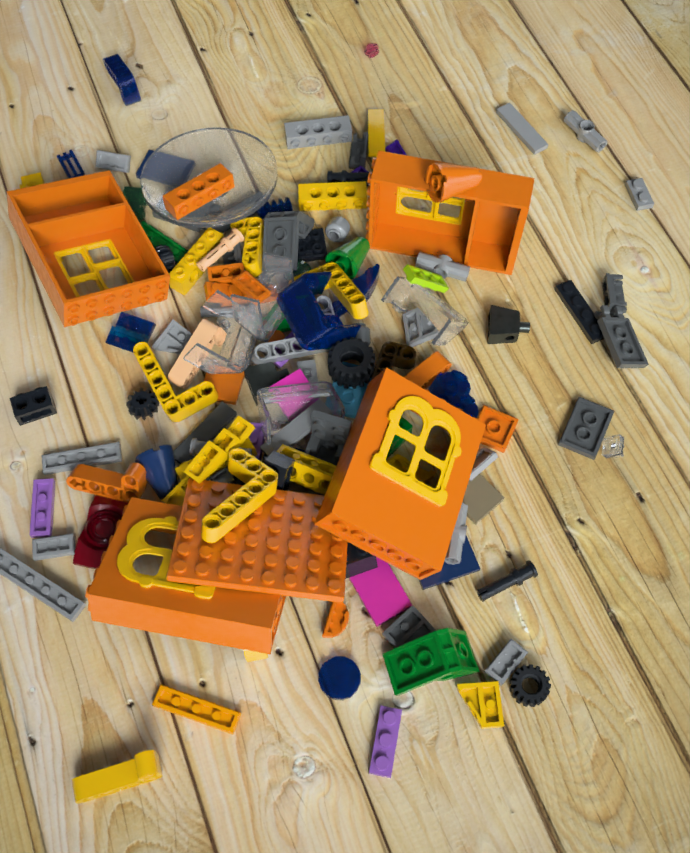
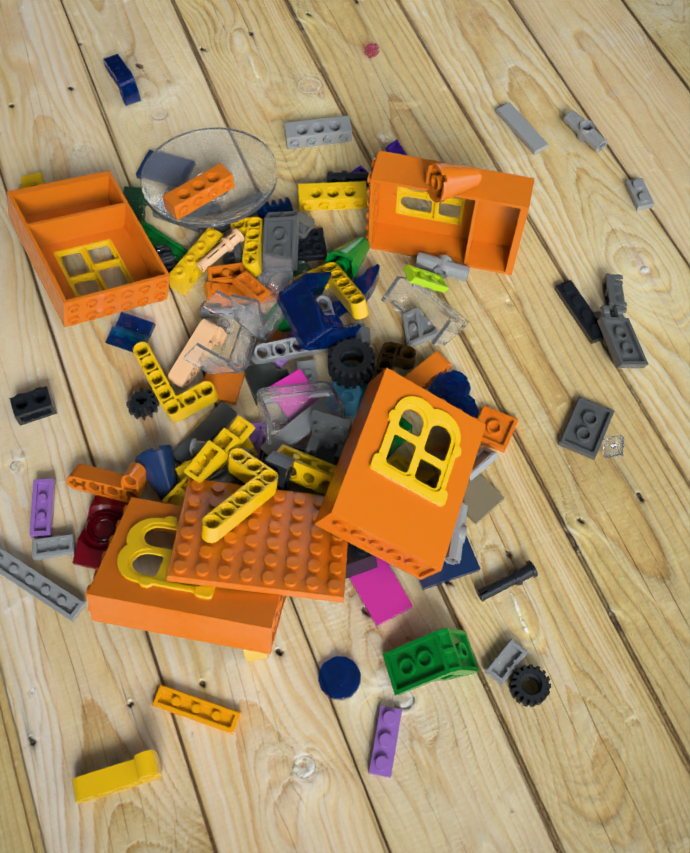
light grey tile [42,442,122,475] -> none
clear blue tile [57,150,85,179] -> none
light grey plate [96,150,131,173] -> none
light grey wing [152,320,192,354] -> none
orange plate [322,601,349,638] -> none
light grey head [325,216,350,242] -> none
dark grey hinge [349,132,368,169] -> none
yellow slope [368,109,385,157] -> none
dark grey wing [382,605,436,649] -> none
yellow wing [456,681,504,729] -> none
pearl dark grey torso [488,305,530,344] -> none

